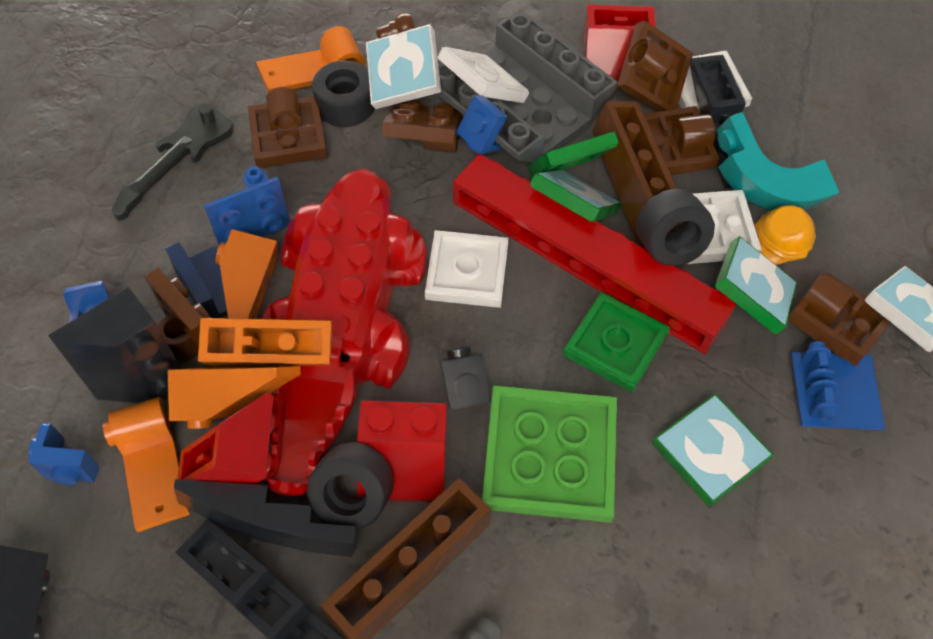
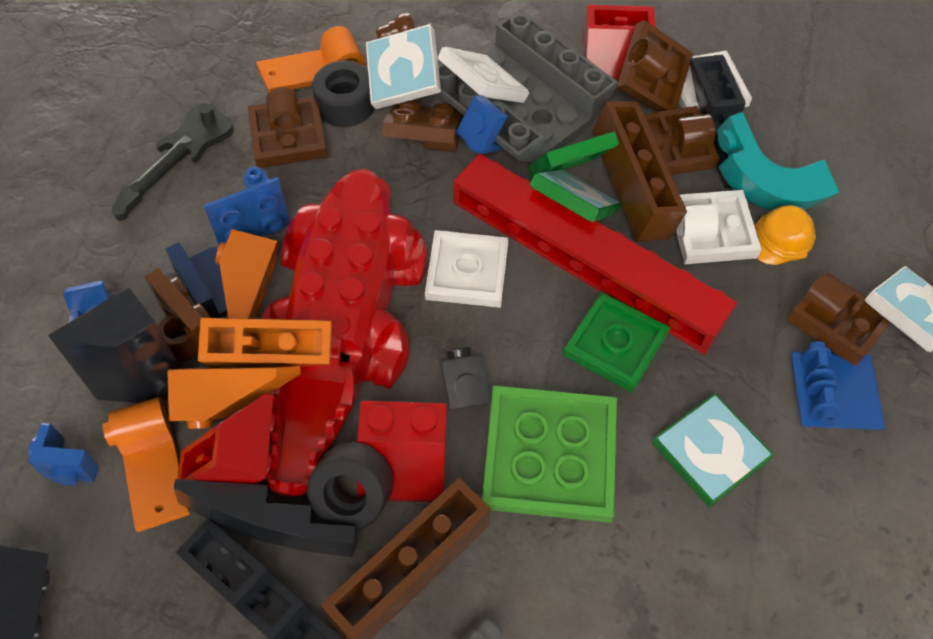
black tyre [636,189,715,266] -> none
tile [715,236,798,335] -> none

